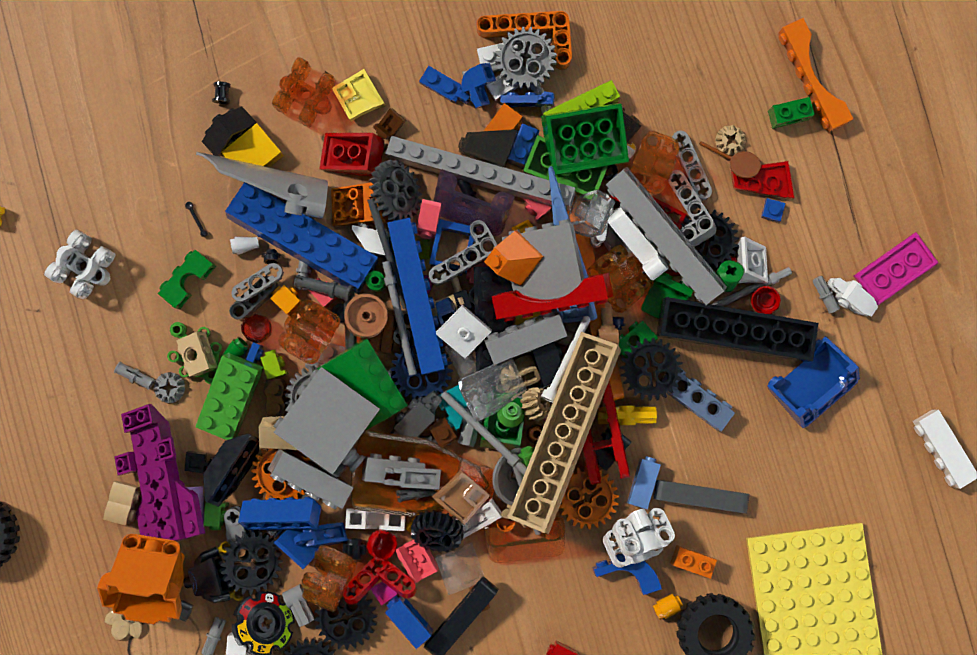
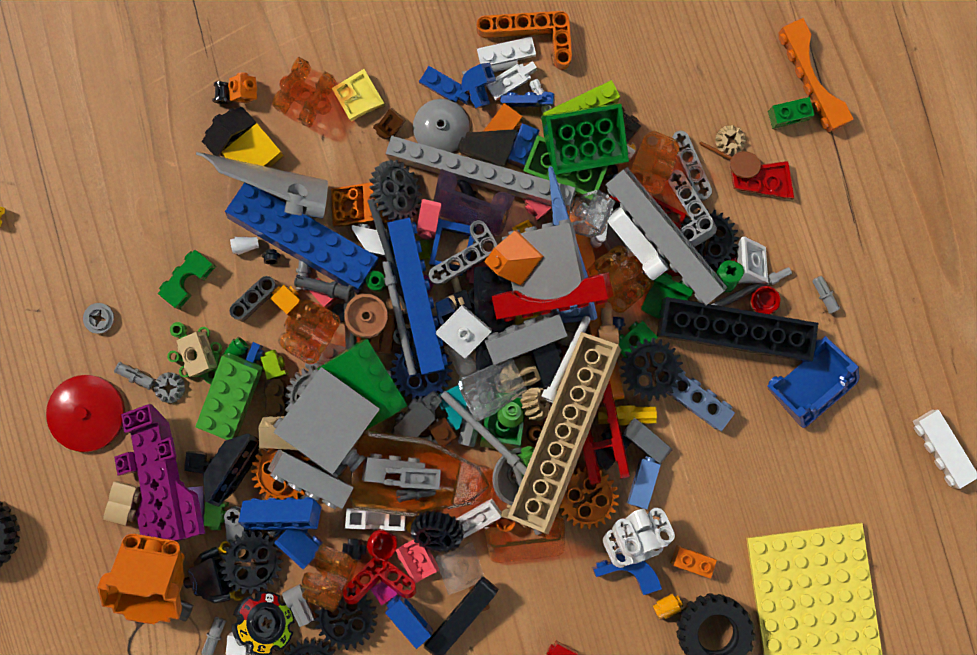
white piece [44,230,115,299] -> none
tan plate [105,610,142,640] -> none
black hinge [185,202,208,237] -> none
light grey beam [232,263,284,302] -> none
clear red hair [241,314,272,343] -> none
blue hinge [293,522,348,548] -> none
red slope [319,133,385,176] -> none
medium nougat plate [432,470,490,525] -> none
light grey gear [495,27,557,90] -> none
dark grey beam [653,480,750,514] -> none
blue plate [761,198,786,222] -> none
white hinge [827,278,878,317] -> none
dark pink tile [853,232,938,305] -> none
none -> red dish [46,375,125,452]
none -> light grey gear [83,303,115,333]
none -> orange brick [228,72,257,103]
none -> light grey dish [413,99,469,153]
none -> dark grey beam [622,418,672,464]

